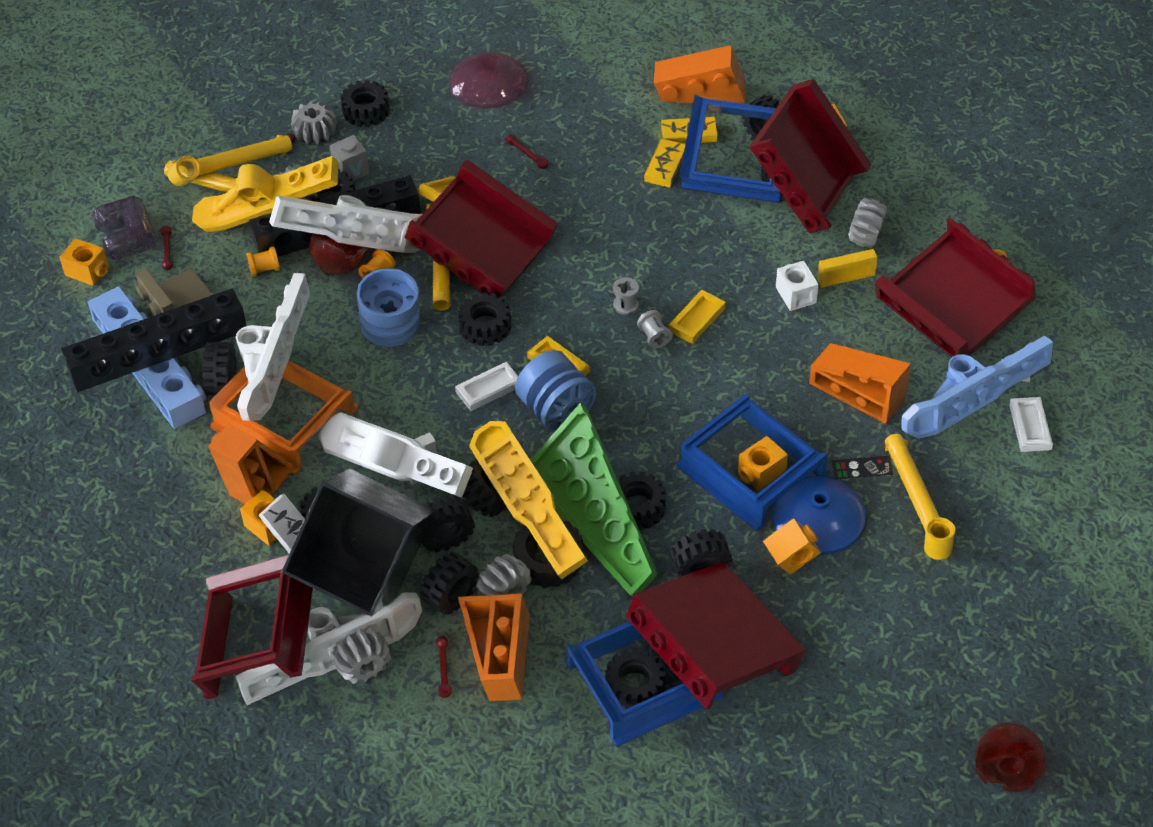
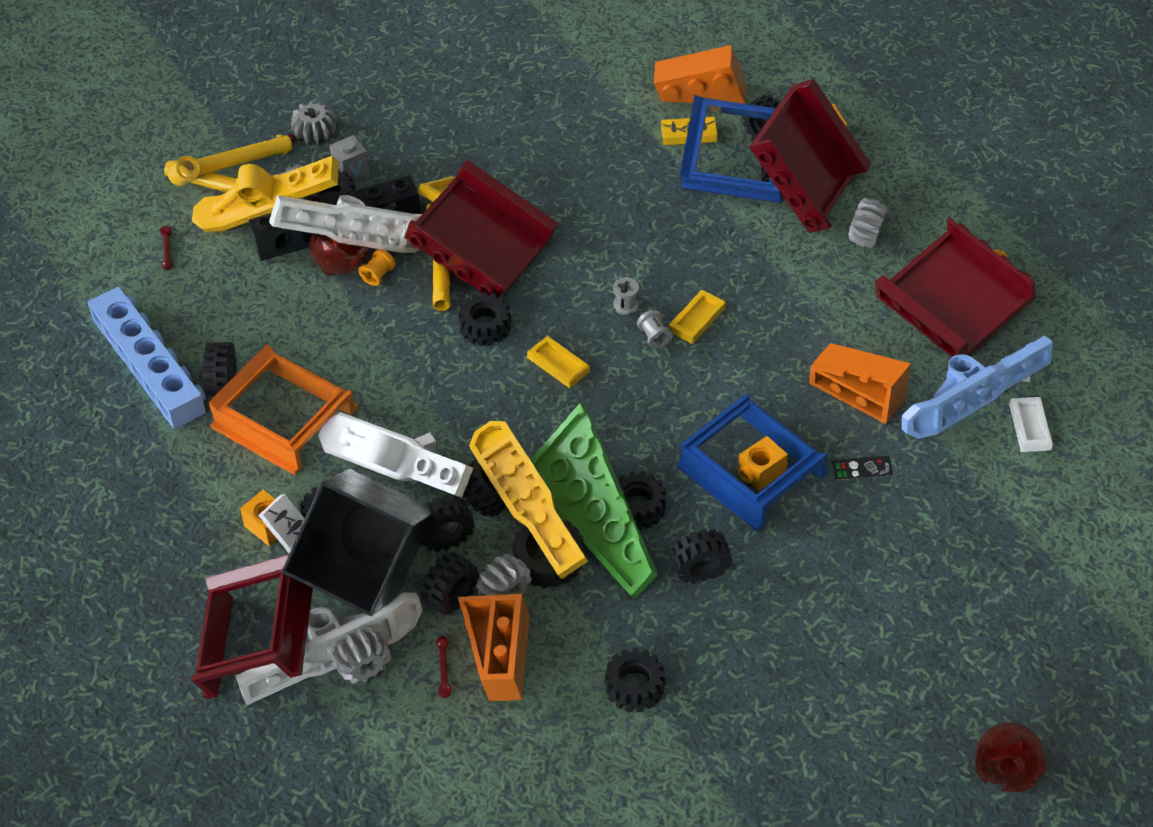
light orange brick [59,238,109,286] -> none
black brick [61,288,247,393] -> none
clear purple connector [92,196,158,260] -> none
dark tan bracket [135,268,213,316] -> none
orange wedge [208,423,296,504] -> none
white piece [236,273,310,421] -> none
light orange bush [246,246,280,278] -> none
black tyre [341,80,390,127] -> none
medium blue wheel [357,268,420,347] -> none
clear pink dish [449,52,527,109] -> none
white tile [455,362,518,411] -> none
dark red hinge [506,134,548,169] -> none
medium blue wheel [515,350,596,431] -> none
blue piece [564,621,723,747] -> none
dark red panel [626,561,806,710] -> none
yellow tile [644,139,685,188] -> none
light orange brick [763,518,821,575] -> none
blue dish [771,476,866,555] -> none
white brick [776,261,818,311] -> none
yellow tile [817,249,877,288] -> none
yellow piece [885,434,955,560] -> none

